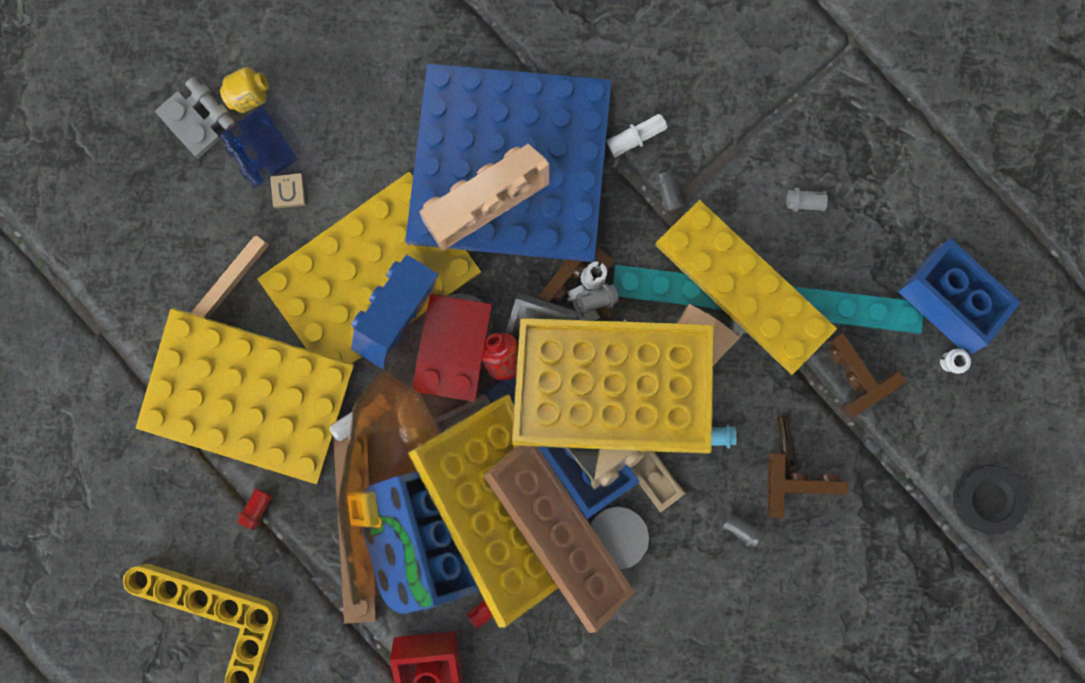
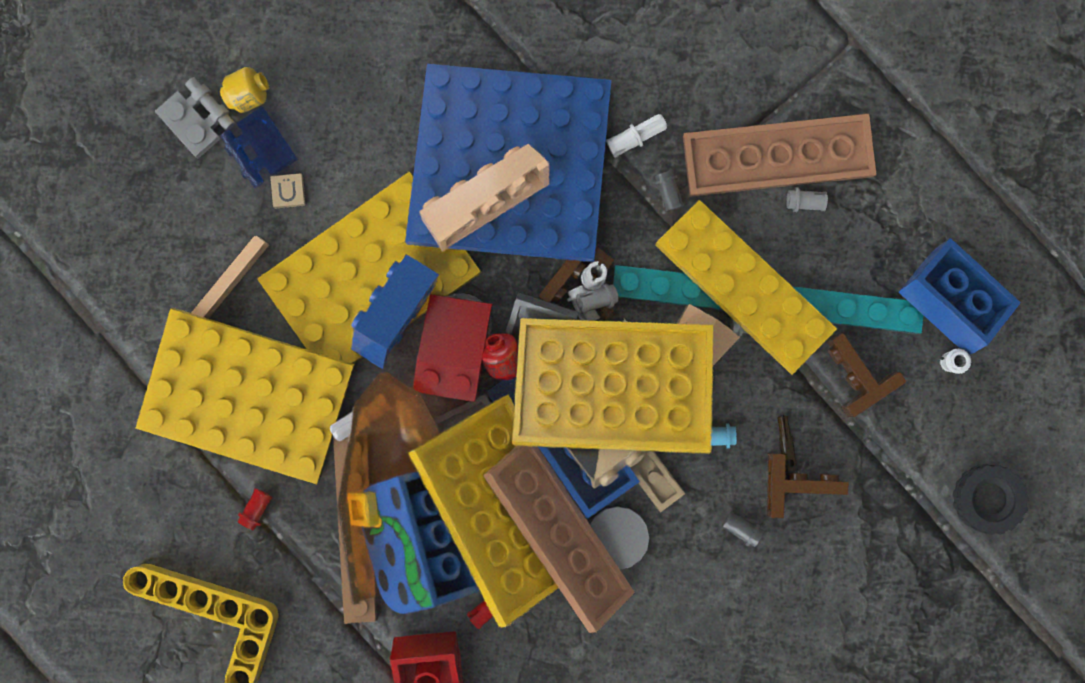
none -> nougat plate [683,114,876,197]

